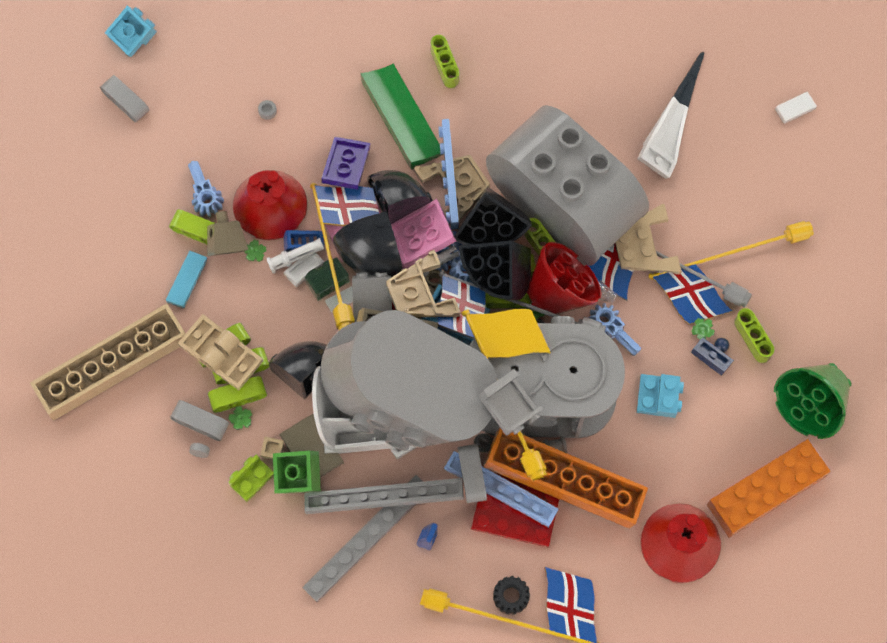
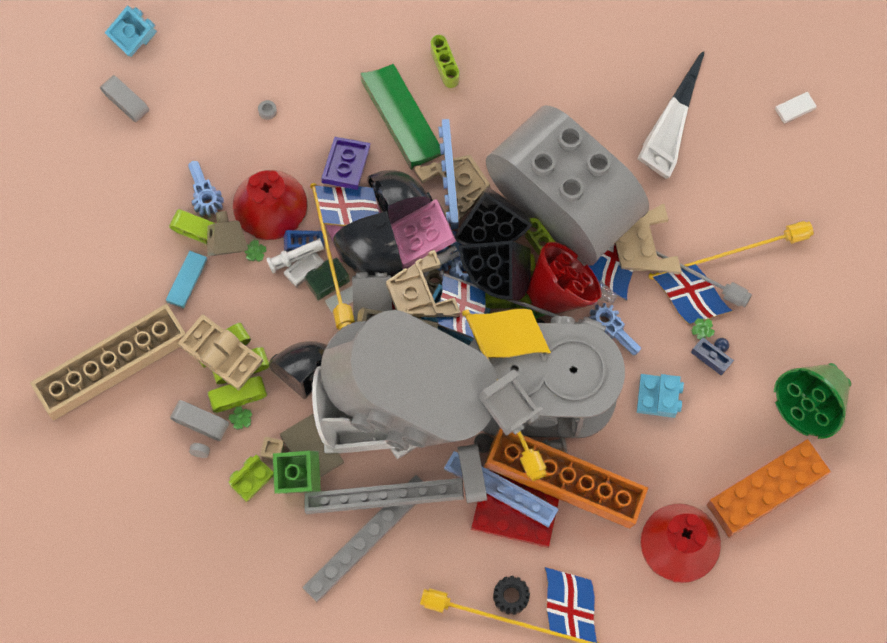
blue slope [417,523,438,551] -> none
lime beam [734,308,775,363] -> none

